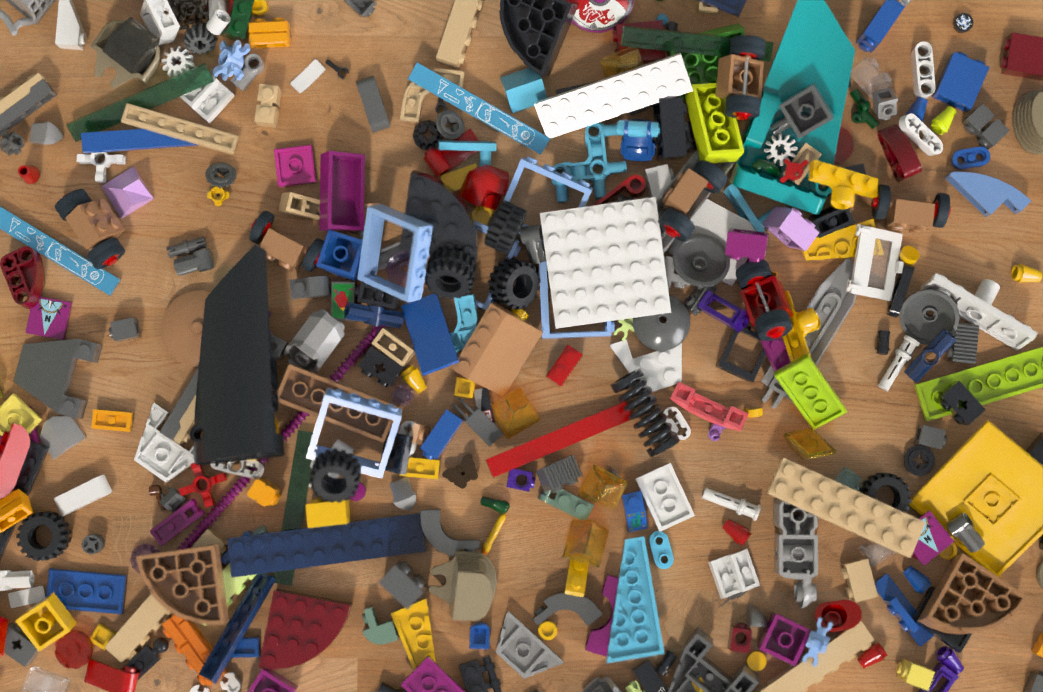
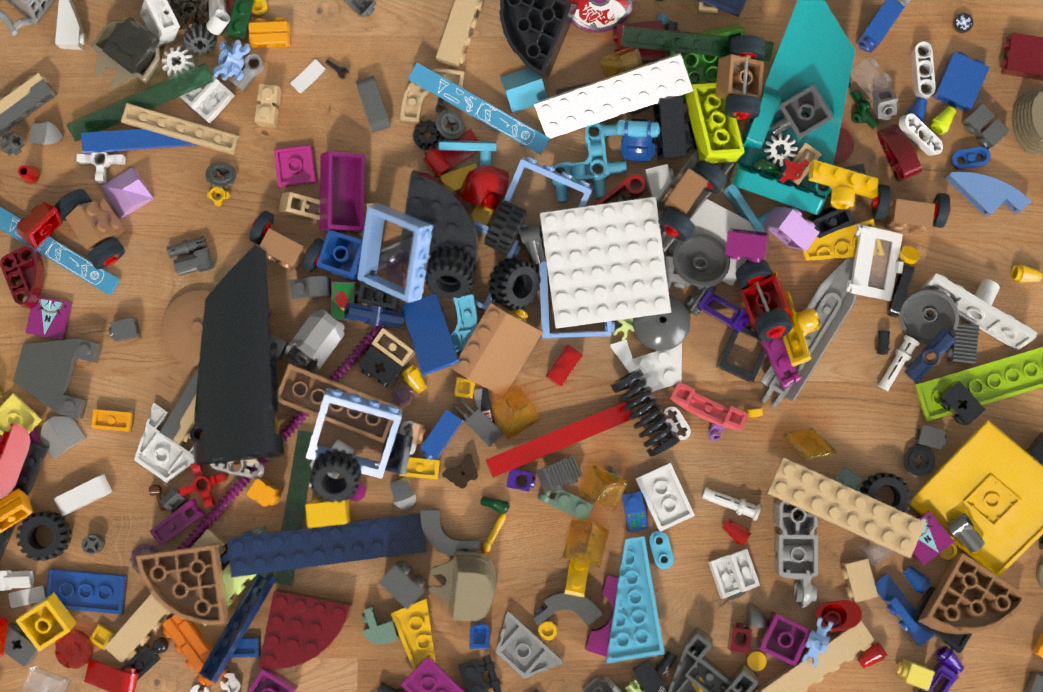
lime tile [773,353,847,430] -> none
none -> red slope [15,202,63,249]

